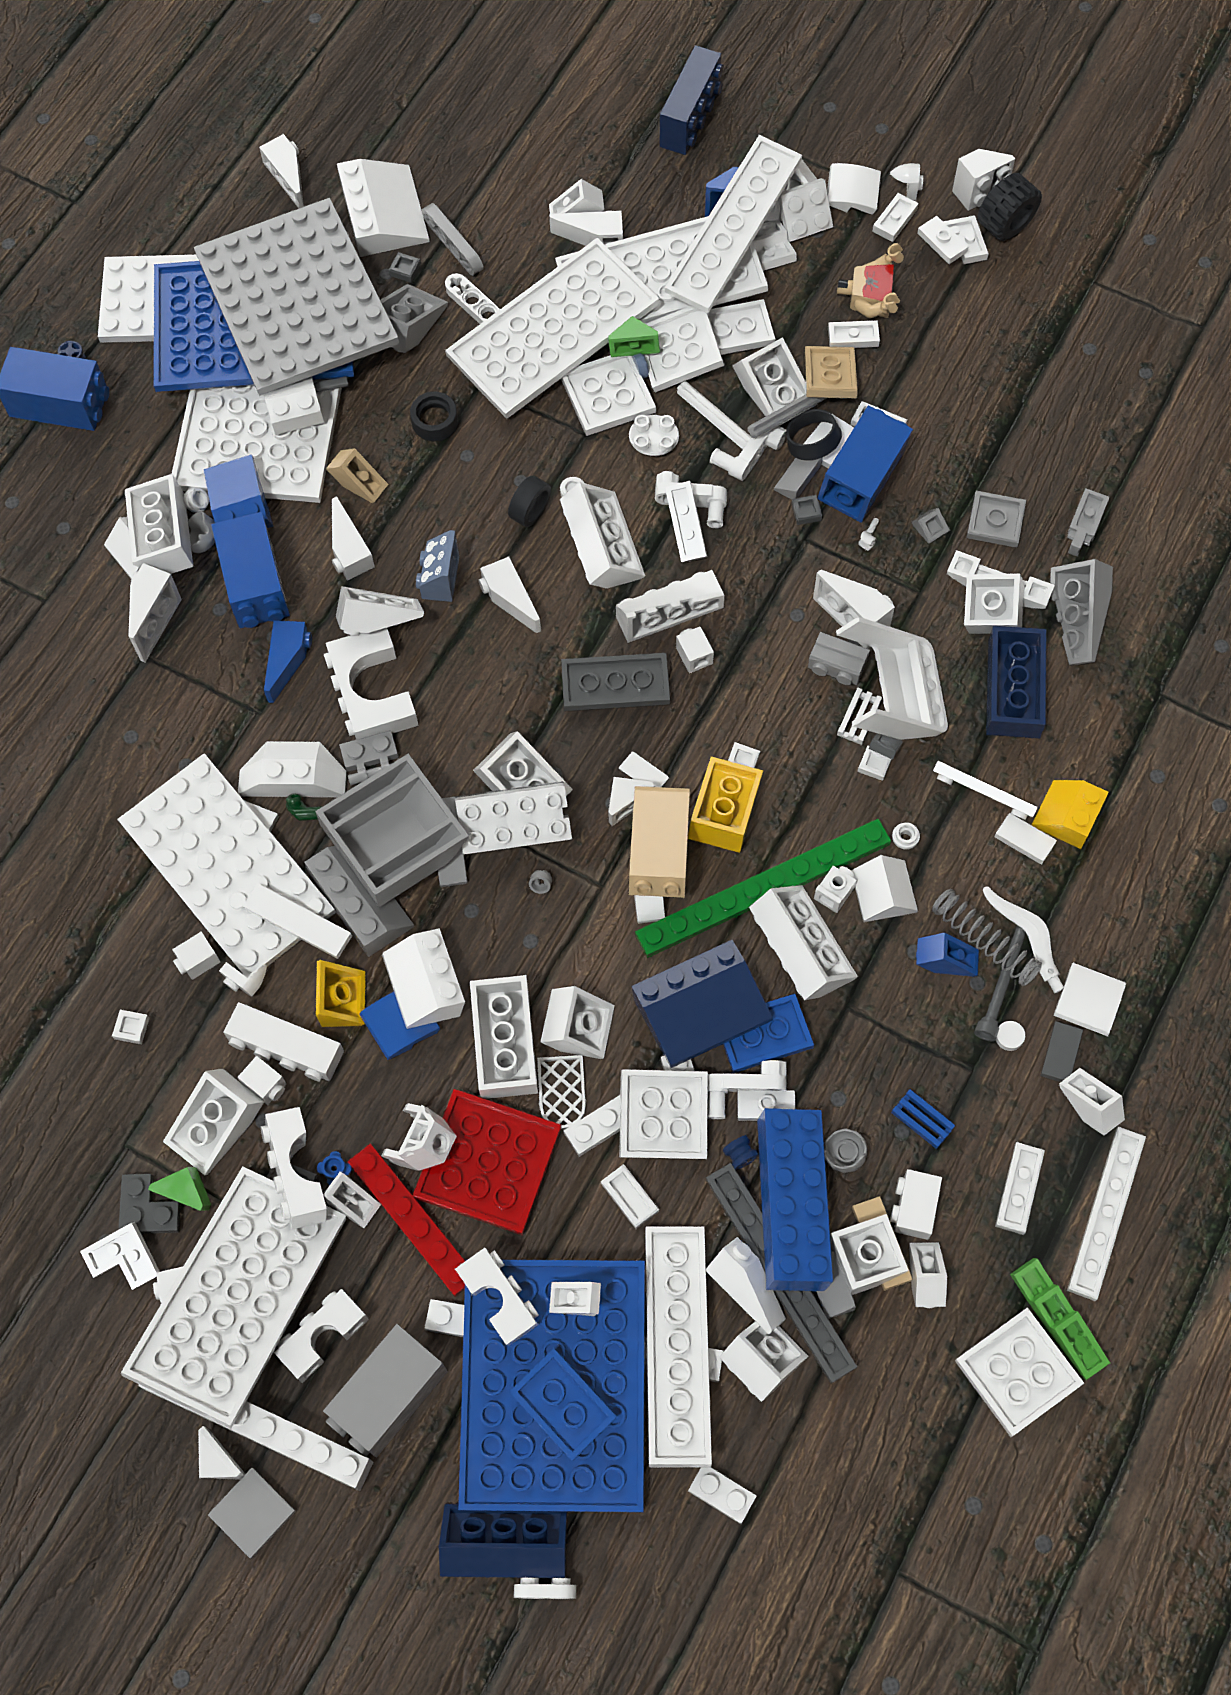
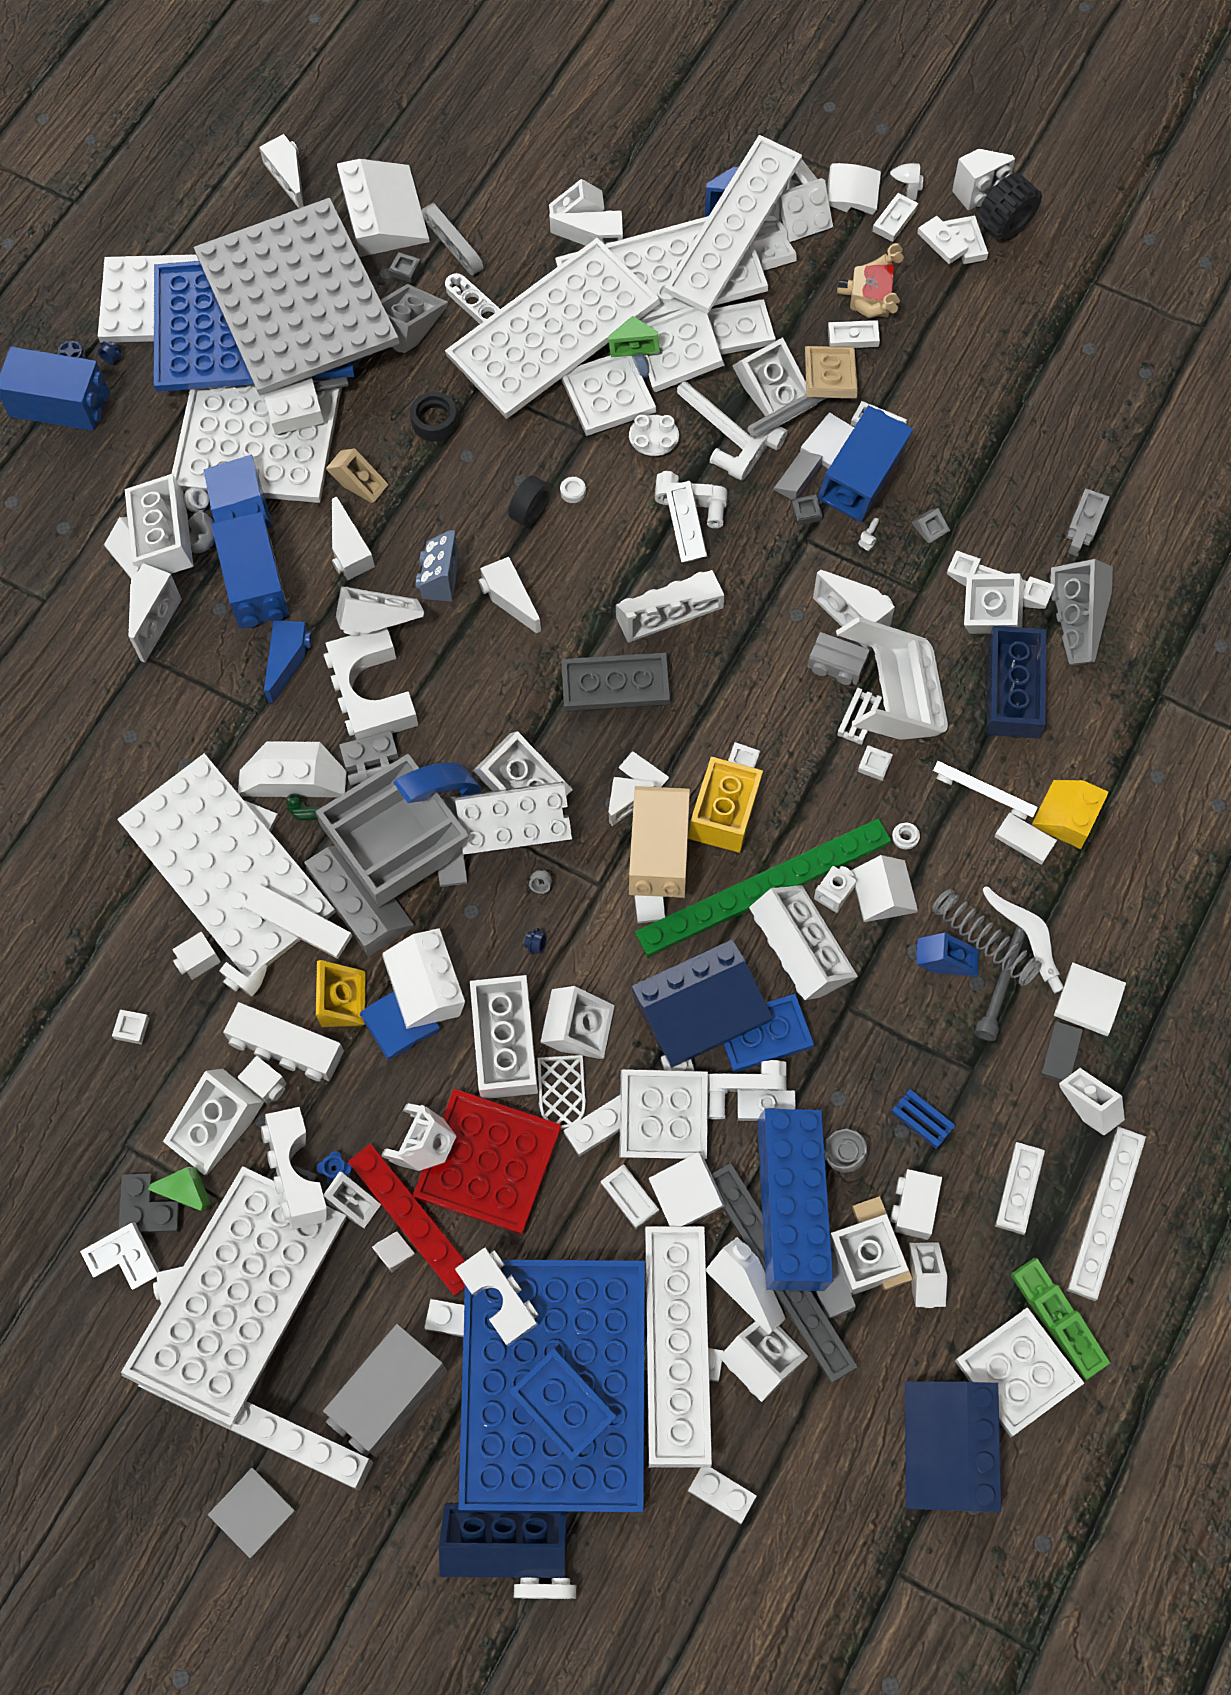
white slope [198,1426,245,1480] -> none
white arch [274,1289,369,1383] -> none
white slope [549,1282,601,1316] -> none
white slope [560,482,645,588] -> none
dark blue brick [660,45,724,155] -> none
white brick [676,627,714,674] -> none
dark blue wheel [723,1135,759,1171] -> none
black tyre [786,409,842,460] -> none
dark grey tile [868,733,903,760] -> none
light grey tile [966,491,1026,548] -> none
white tile [996,1021,1025,1051] -> none
none -> dark blue plate [98,341,121,365]
none -> white slope [372,1231,415,1273]
none -> blue slope [393,762,482,803]
none -> dark blue plate [524,928,547,955]
none -> white tile [649,1152,725,1227]
none -> dark blue slope [905,1382,1001,1512]

